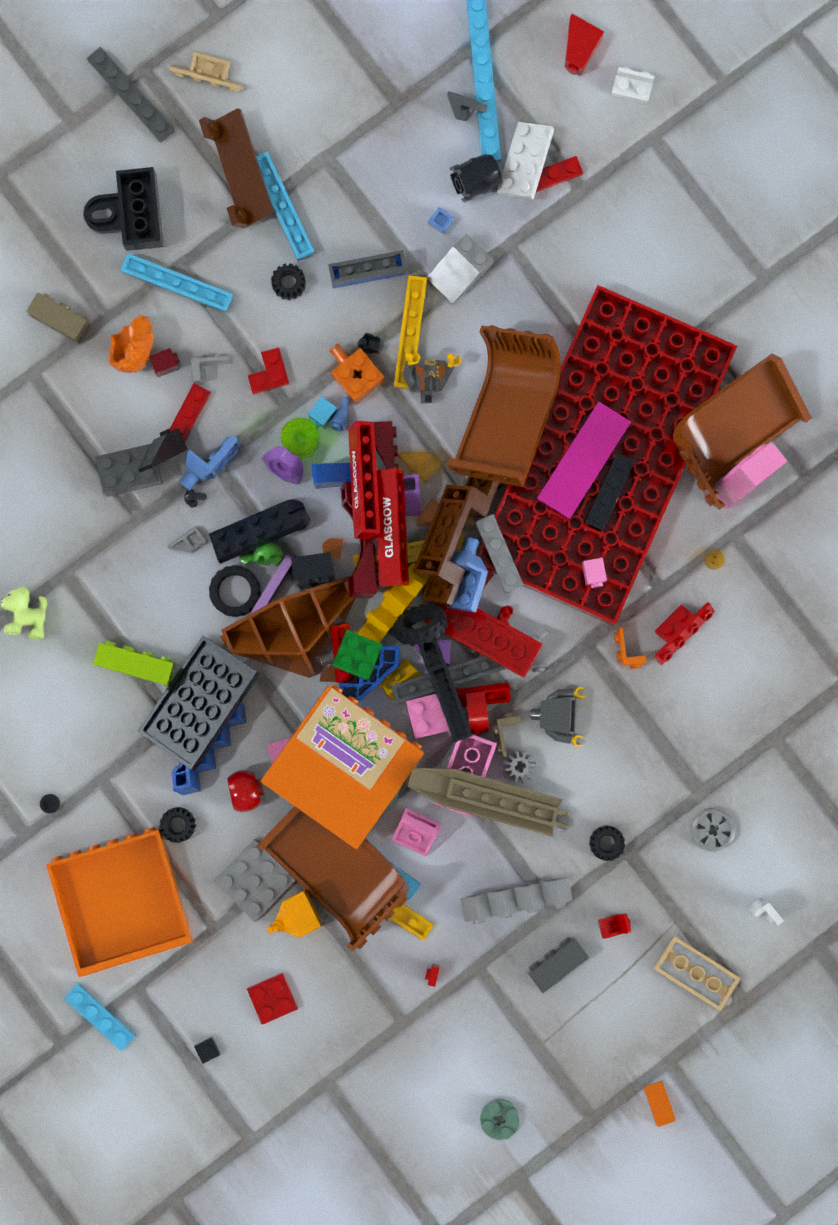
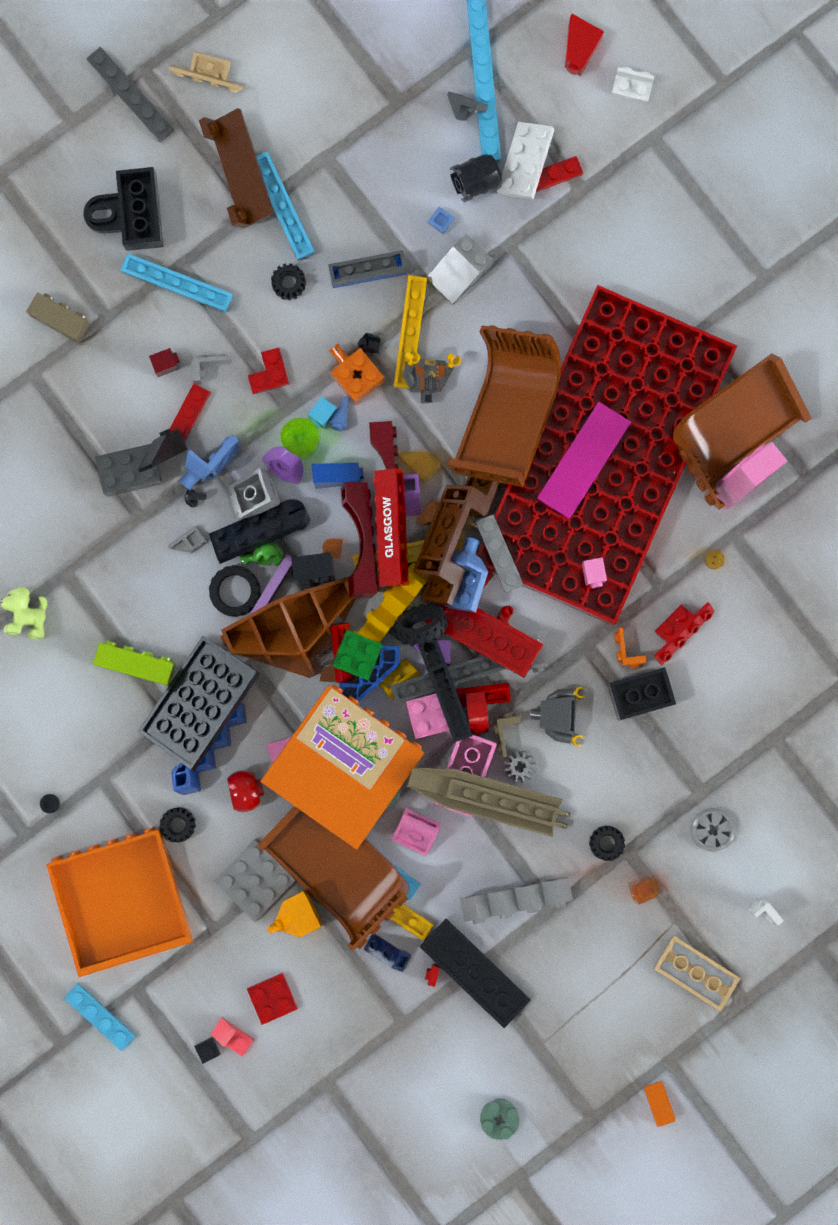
orange hair [108,315,154,374] -> none
red brick [348,421,380,539] -> none
dark grey brick [527,937,589,993] -> none
black plate [585,453,634,531] -> none
red bracket [598,913,631,939] -> none
none -> coral slope [211,1017,254,1056]
none -> light grey slope [229,468,280,520]
none -> dark blue bracket [364,934,412,972]
none -> black plate [419,918,531,1028]
none -> black brick [607,667,676,721]
none -> clear orange slope [628,876,660,905]

